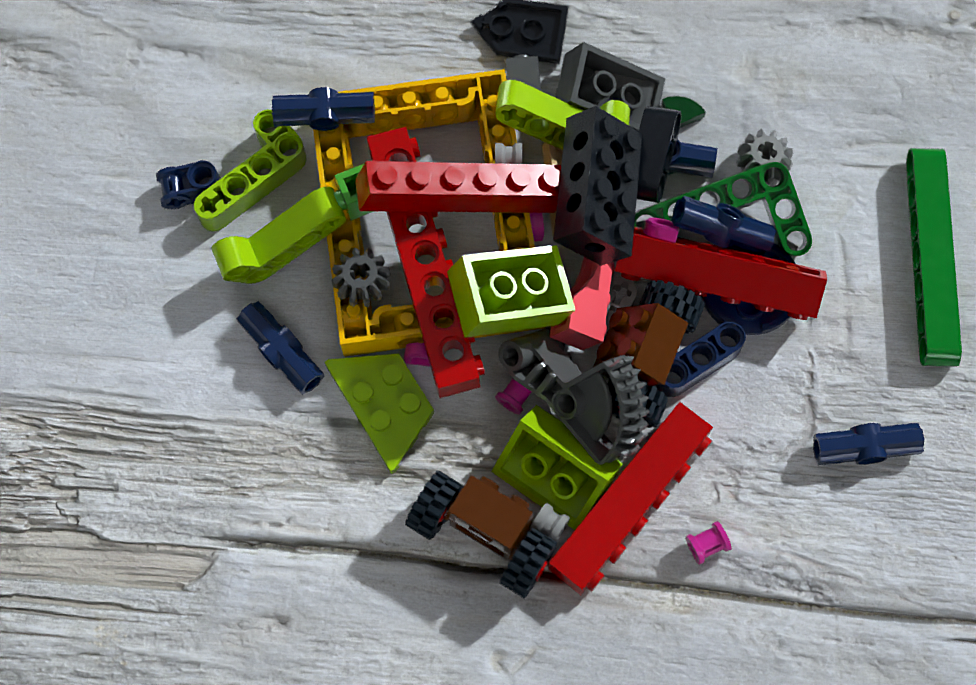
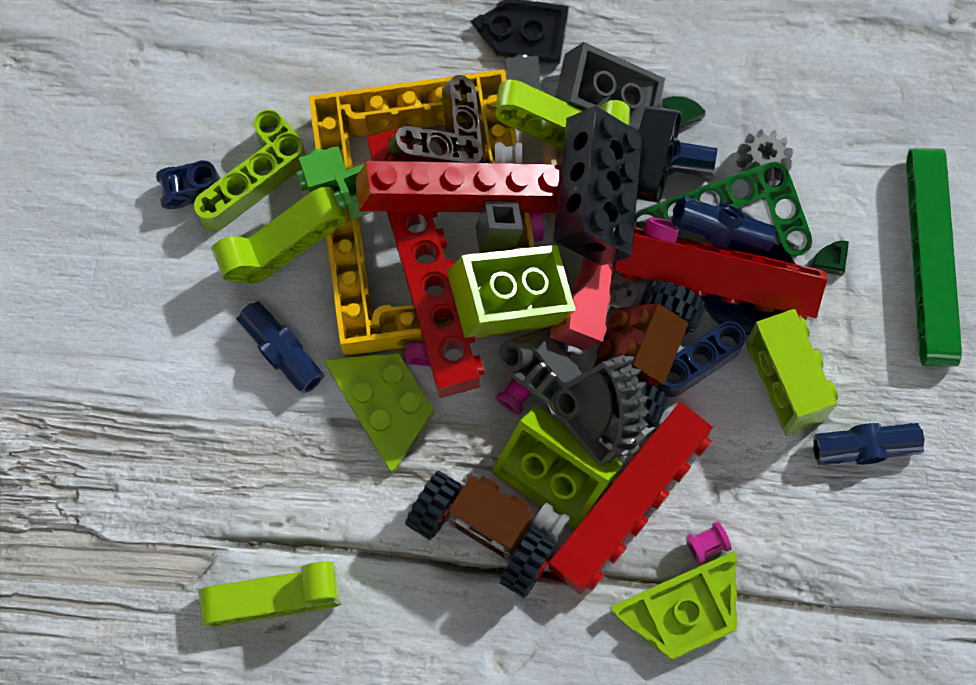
dark blue piece [272,87,375,131] -> none
dark grey gear [332,247,391,307] -> none
none -> lime beam [198,561,341,627]
none -> bright green brick [296,146,346,193]
none -> dark brown beam [388,75,483,163]
none -> dark grey brick [475,200,523,253]
none -> lime wing [609,551,737,661]
none -> lime brick [746,309,838,436]
none -> dark green tile [810,241,849,276]

